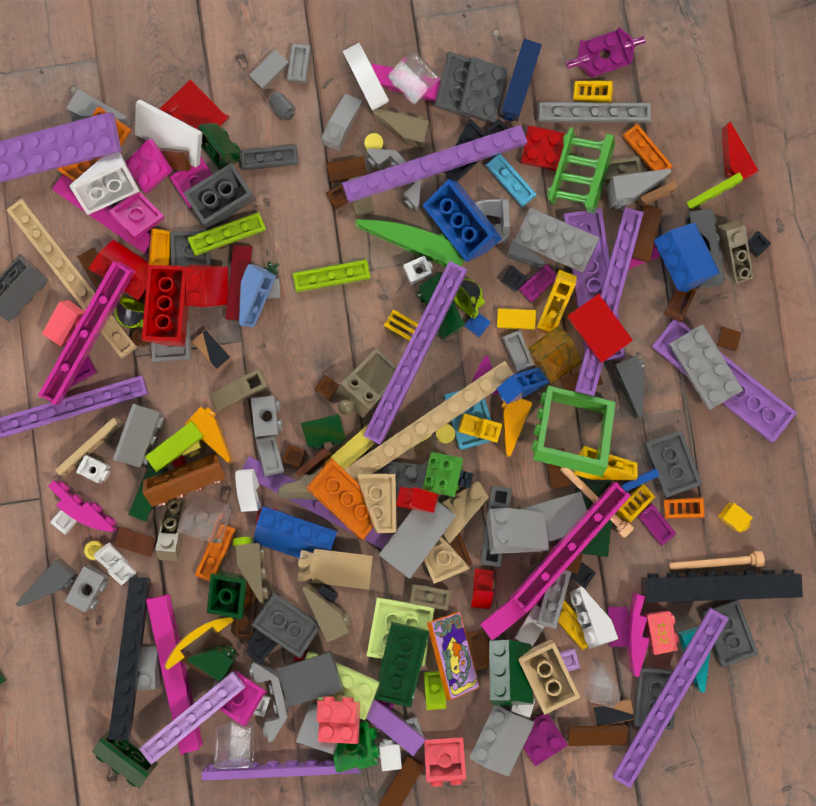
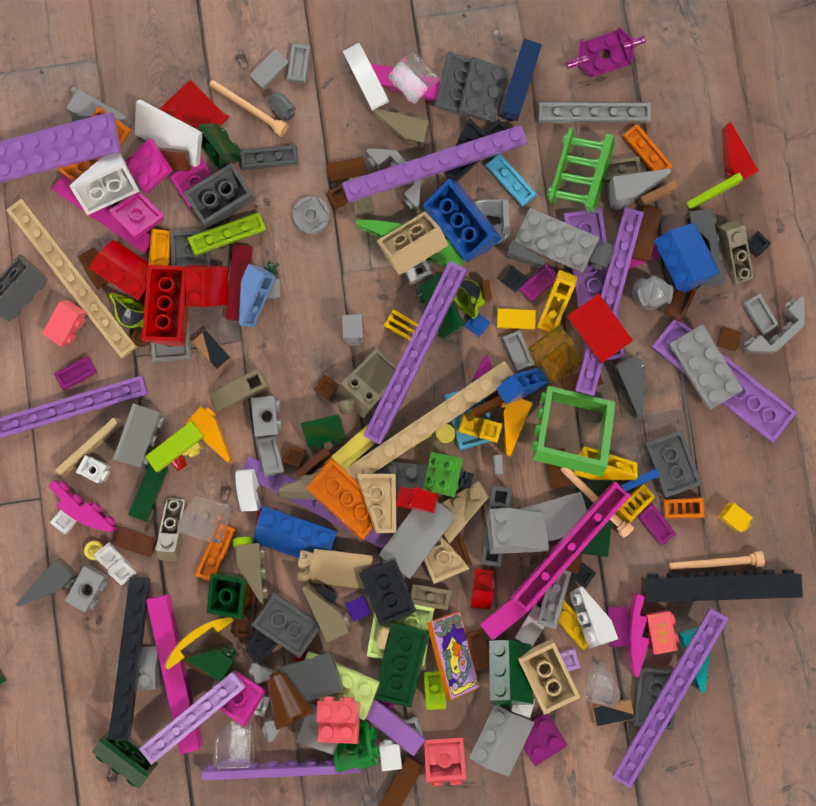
dark pink tile [38,261,136,405] -> none
dark orange slope [143,452,226,507] -> none
lime tile [293,259,371,293] -> none
light grey slope [322,94,363,152] -> none
light yellow tile [365,133,383,150] -> none
red plate [520,126,565,171] -> none
reddish brown tile [567,725,628,746] -> none
yellow slope [573,81,613,103] -> none
dark grey tile [700,600,759,668] -> none
none -> light nougat piece [209,80,289,137]
none -> reddish brown cone [267,670,313,730]
none -> light grey tile [293,196,330,234]
none -> light grey brick [342,314,365,346]
none -> dark purple tile [346,595,371,622]
none -> black tile [358,557,417,626]
none -> tan slope [377,212,448,275]
none -> tan tile [377,626,390,649]
none -> reddish brown tile [465,396,505,421]
none -> reddish brown tile [481,280,492,302]
none -> light grey tile [493,455,503,474]
none -> dark grey brick [589,241,614,271]
none -> light grey helmet [632,276,673,310]
none -> light grey slope [741,296,805,354]
none -> light grey tile [742,293,780,336]

